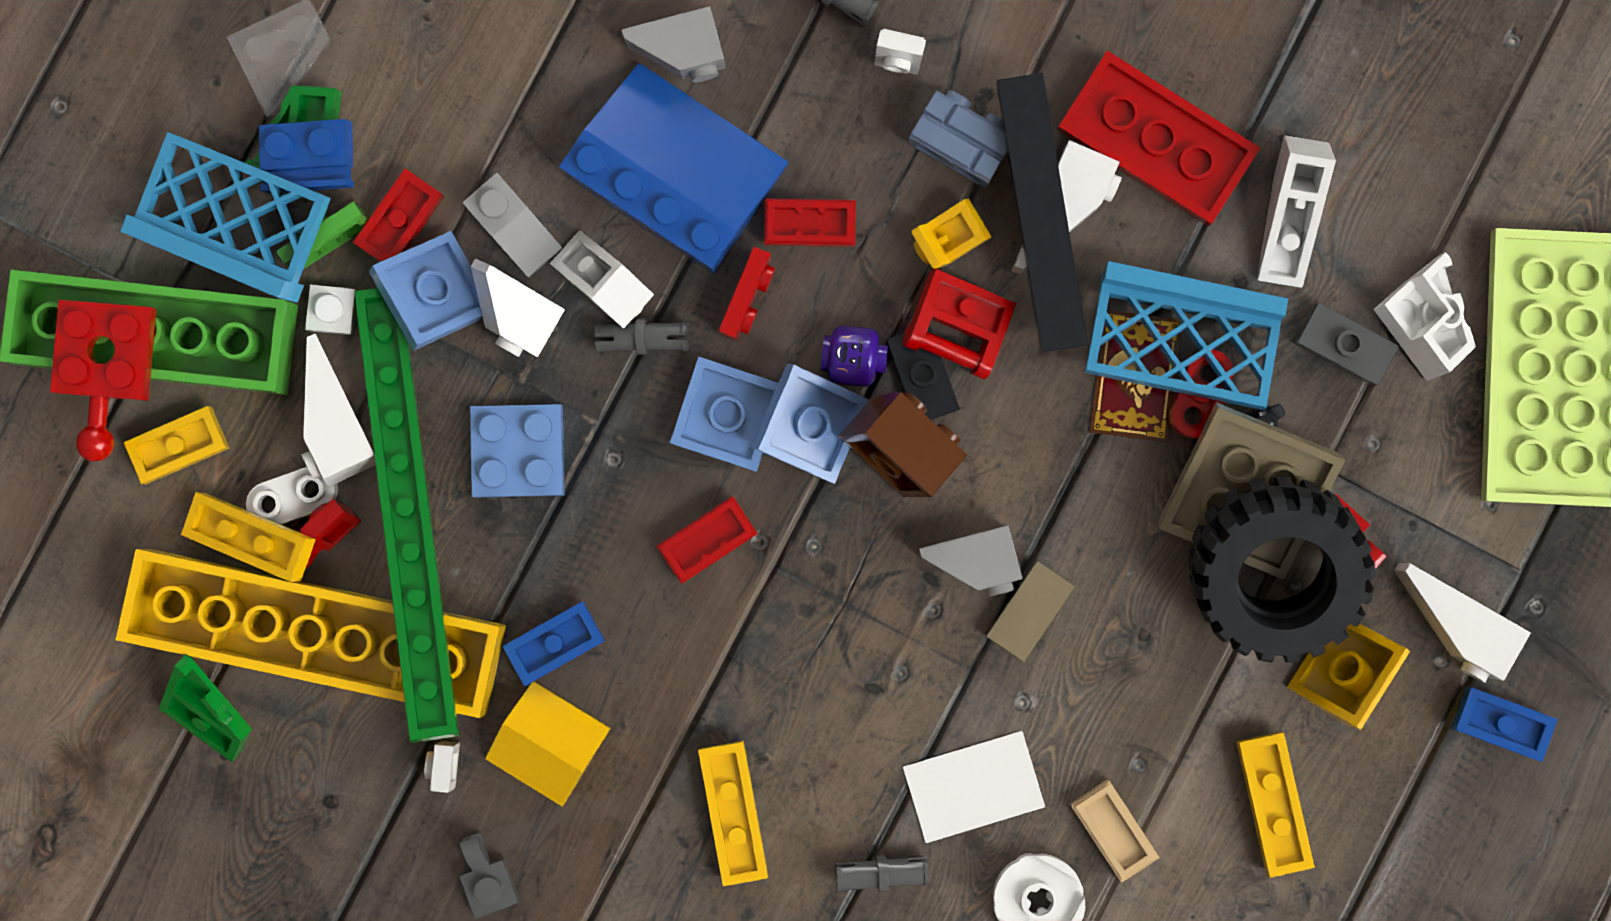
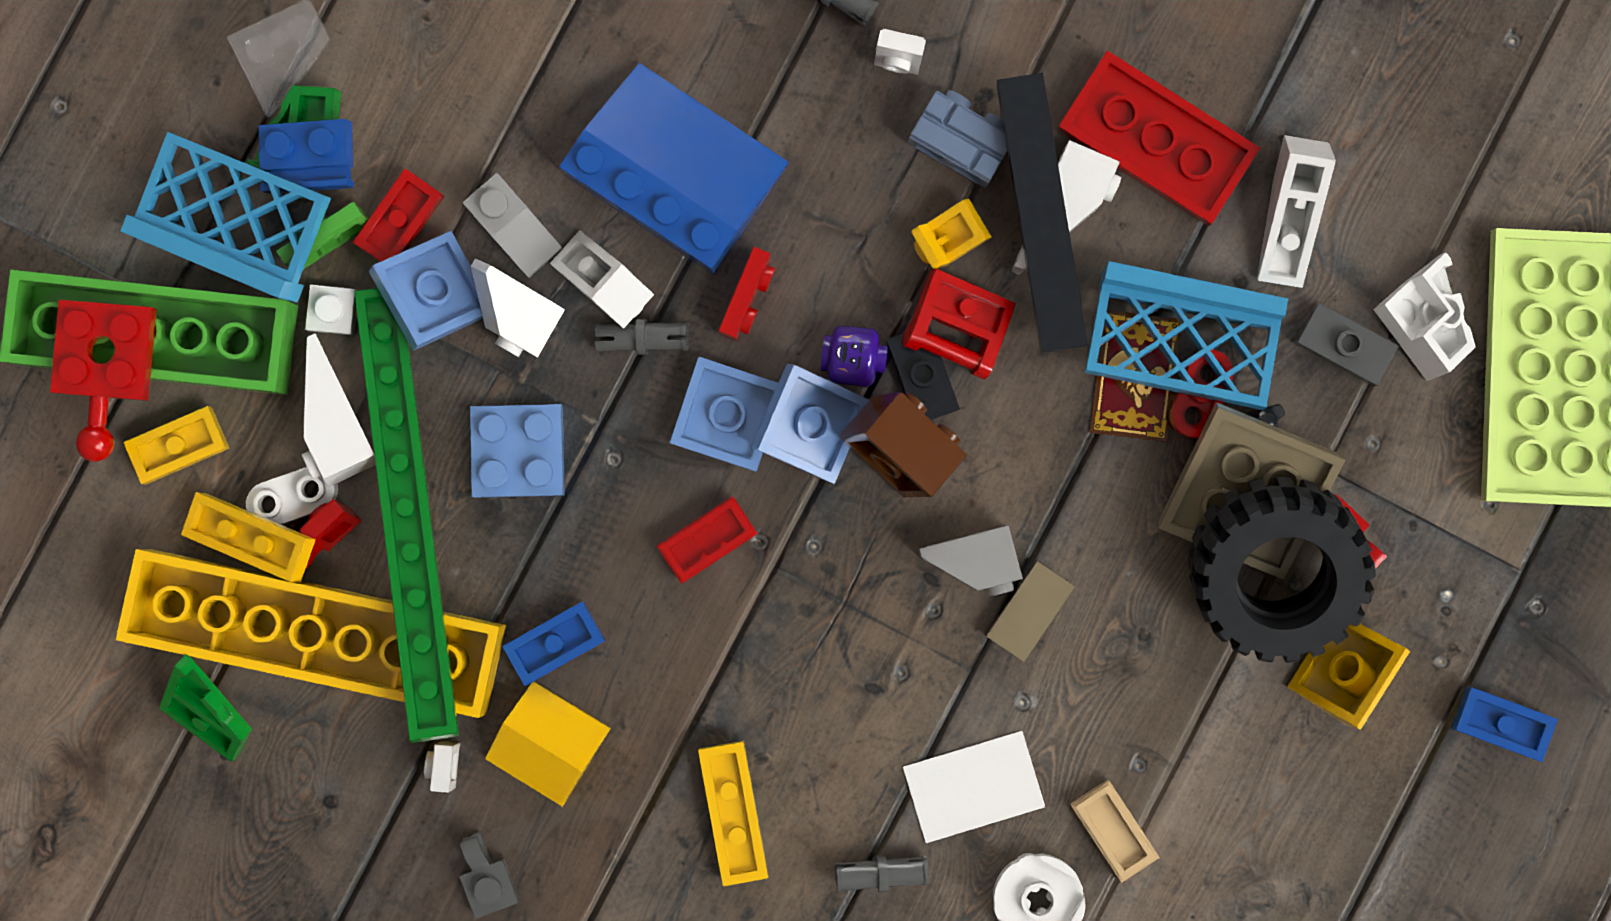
light grey slope [622,6,726,82] -> none
red plate [764,199,856,247] -> none
yellow plate [1236,731,1315,878] -> none
white slope [1394,563,1531,683] -> none

